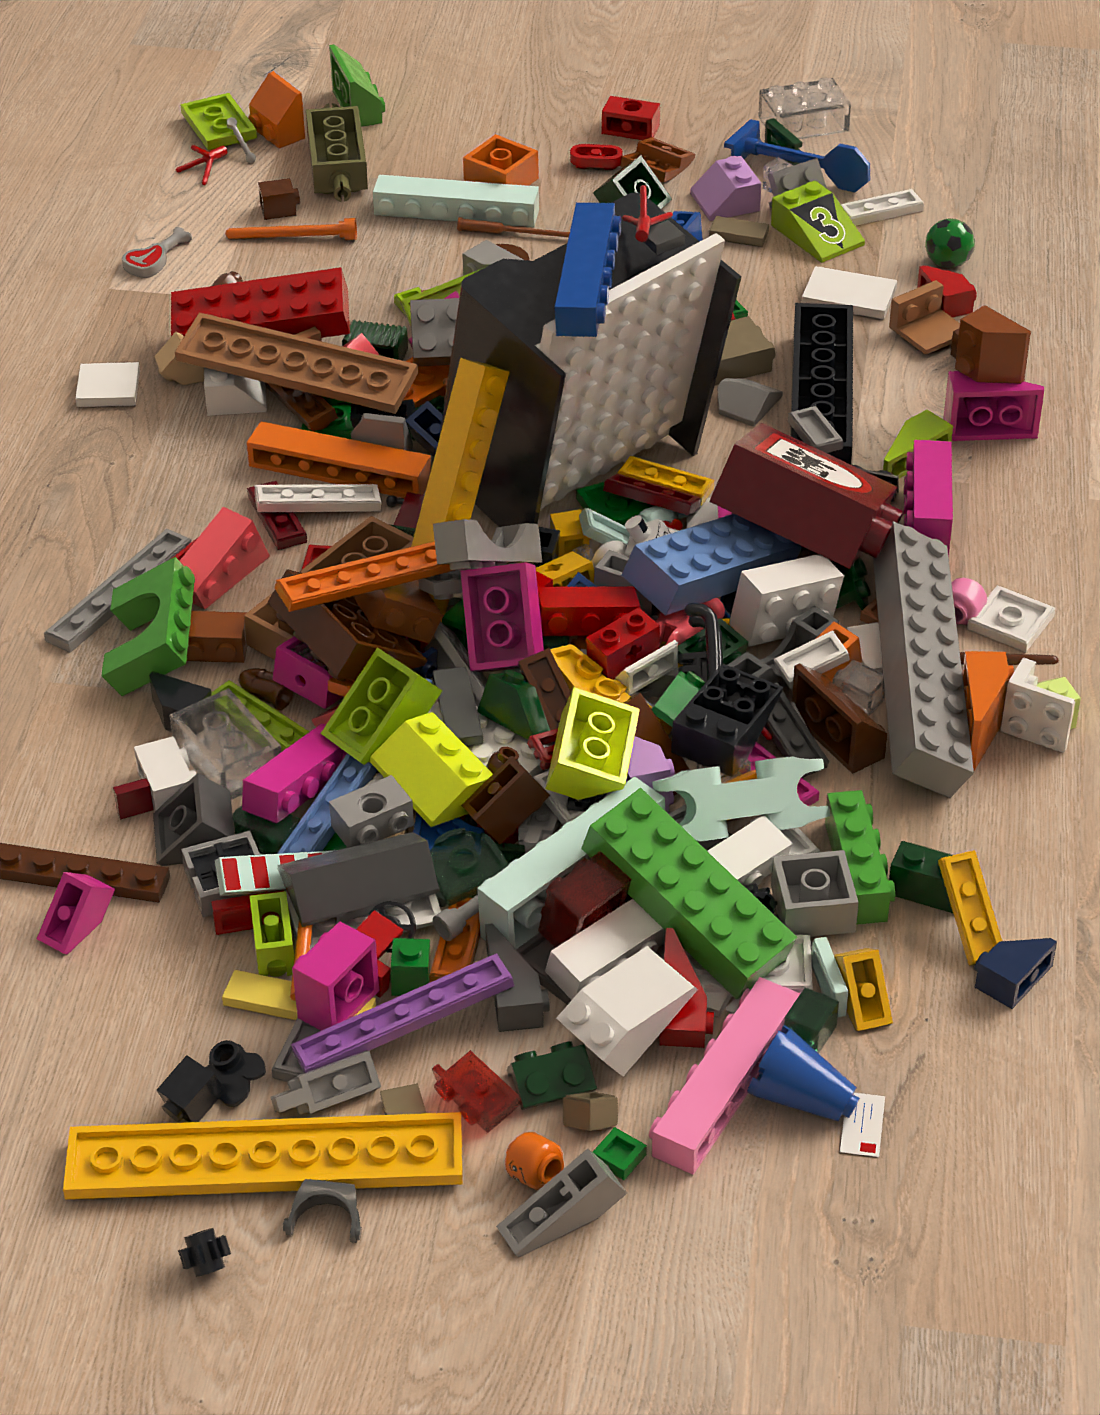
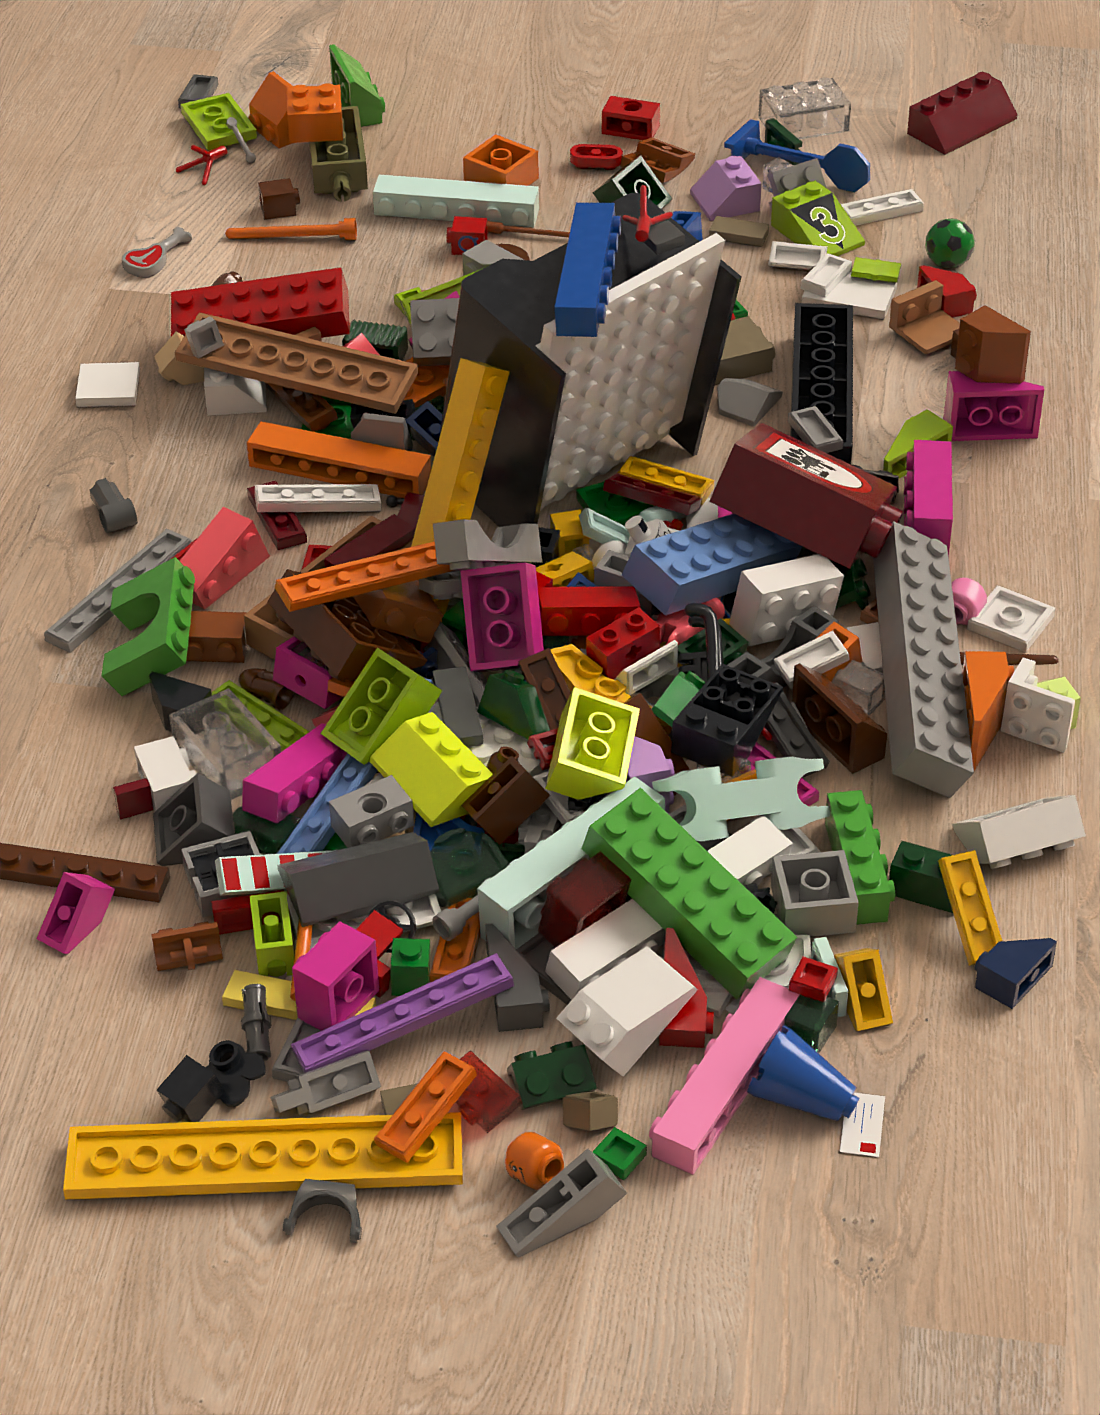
black gear [178,1228,231,1277] -> none
none -> dark grey piece [89,478,138,533]
none -> dark orange hips [151,921,223,971]
none -> dark grey tile [178,74,219,108]
none -> light grey tile [184,316,224,358]
none -> dark grey pin [241,984,272,1061]
none -> orange brick [287,83,343,143]
none -> dark red tile [324,514,416,568]
none -> orange tile [374,1051,477,1163]
none -> red brick [446,216,488,255]
none -> white tile [768,241,828,271]
none -> red tile [789,956,838,1002]
none -> white tile [800,254,852,297]
none -> lime piece [851,257,901,283]
none -> dark red slope [907,71,1018,155]
none -> white slope [952,795,1086,869]

